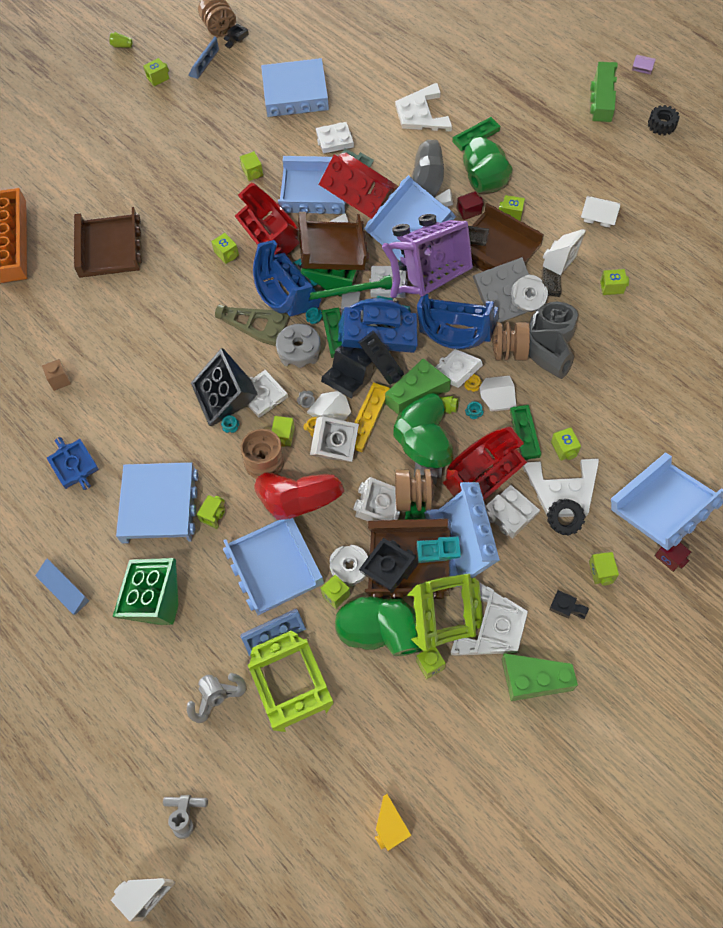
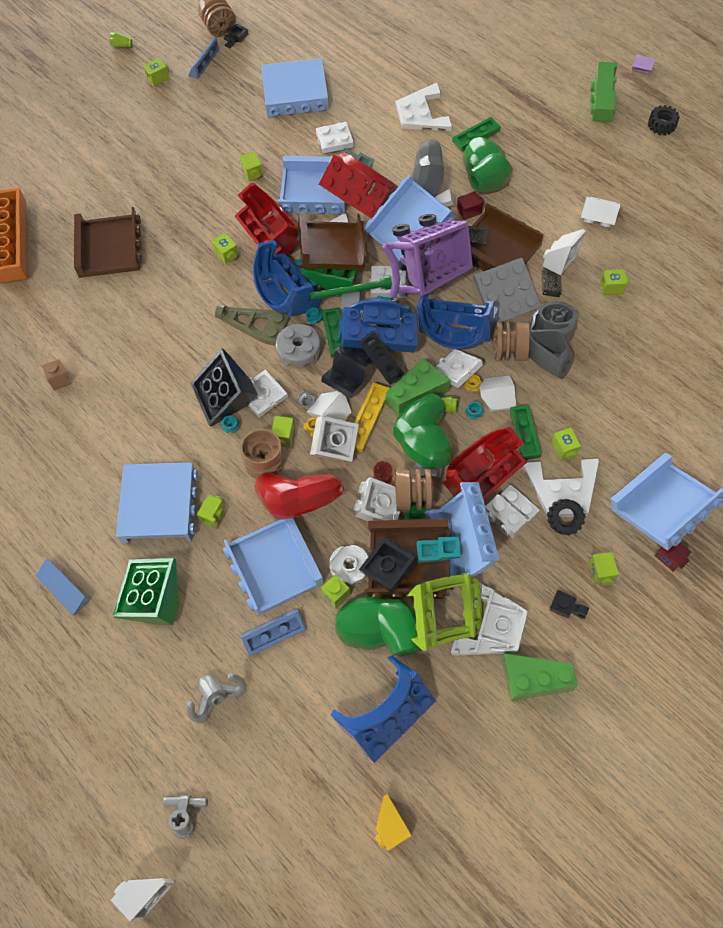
blue plate [47,437,99,490] -> none
lime wedge [248,631,334,732] -> none
lime brick [416,647,446,680] -> none
lime brick [499,195,525,221] -> none
white plate [511,275,548,312] -> none
none -> blue piece [331,655,436,763]
none -> clear red wheel [373,461,392,484]

